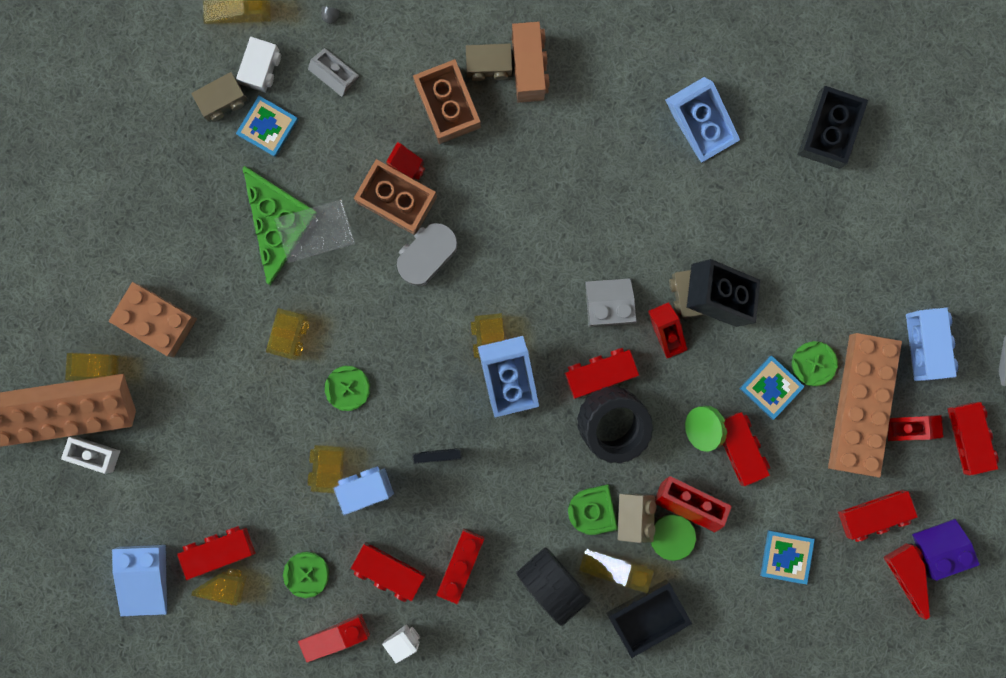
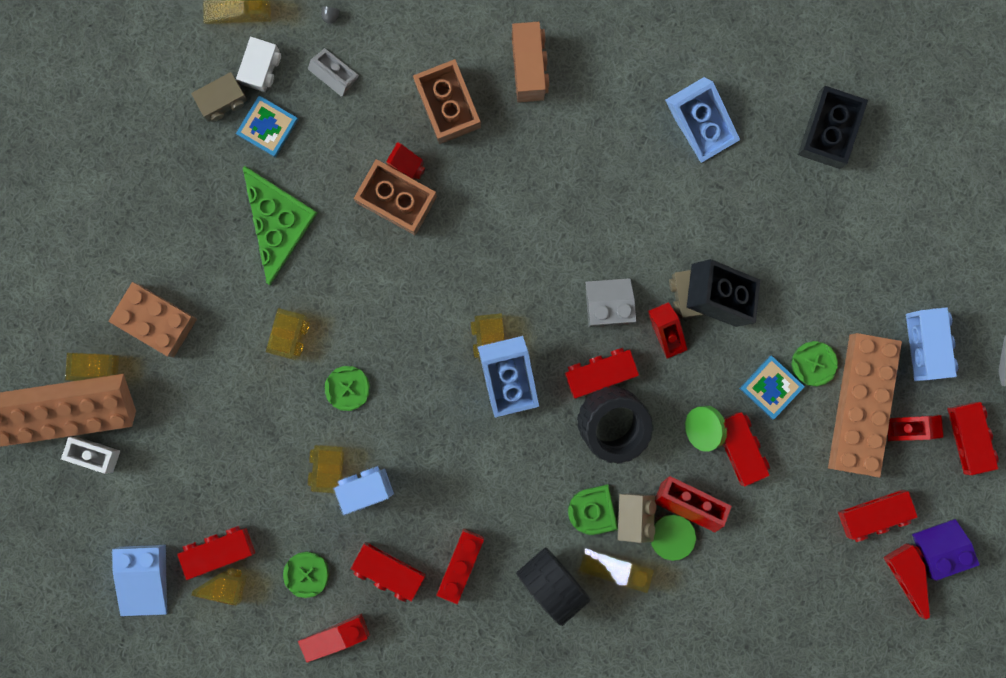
clear piece [274,200,355,263] -> none
white slope [382,624,420,663] -> none
light grey brick [397,223,457,286] -> none
black tile [413,448,463,464] -> none
dark tan brick [466,44,512,81] -> none
black piece [606,579,692,659] -> none
tile [760,530,815,585] -> none

